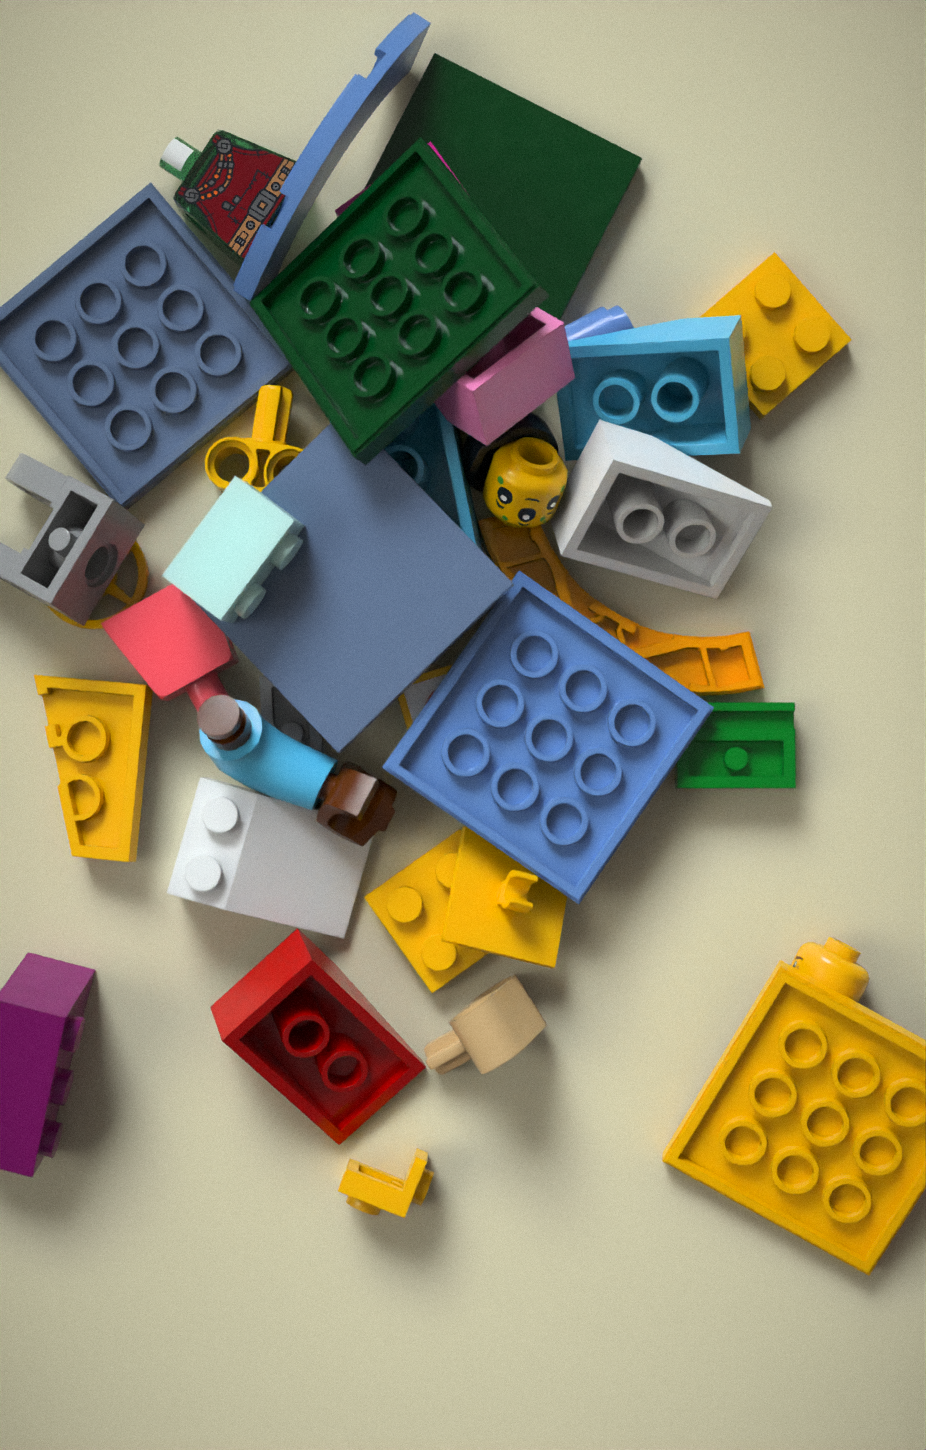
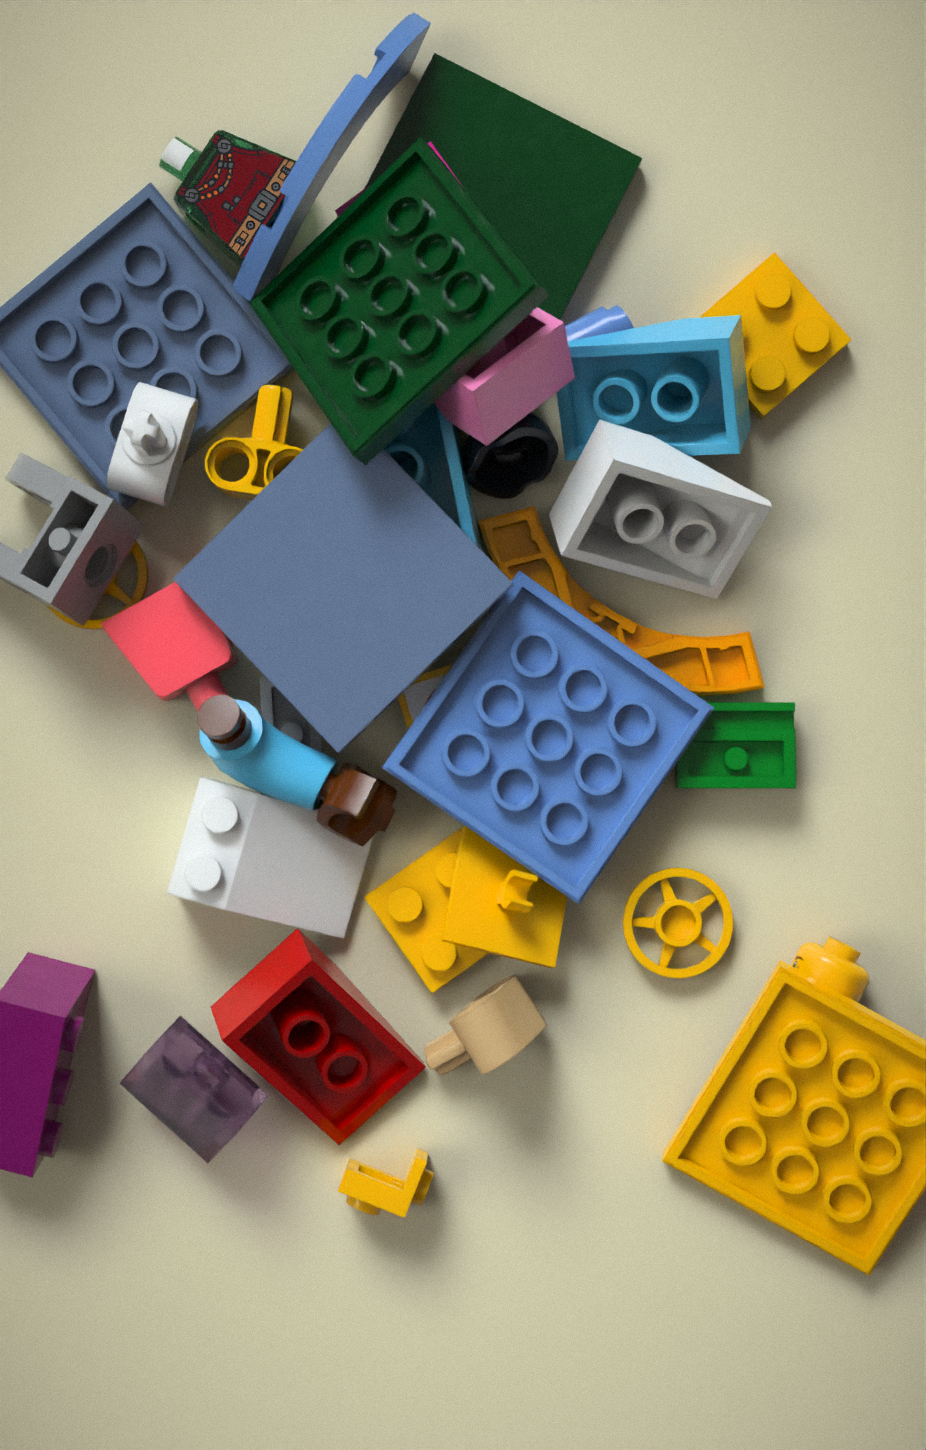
yellow wing [34,675,153,862] -> none
light aqua brick [162,476,305,623] -> none
yellow head [483,437,568,528] -> none
none -> white beam [107,382,199,506]
none -> clear purple brick [119,1015,269,1163]
none -> yellow wheel [622,867,733,978]

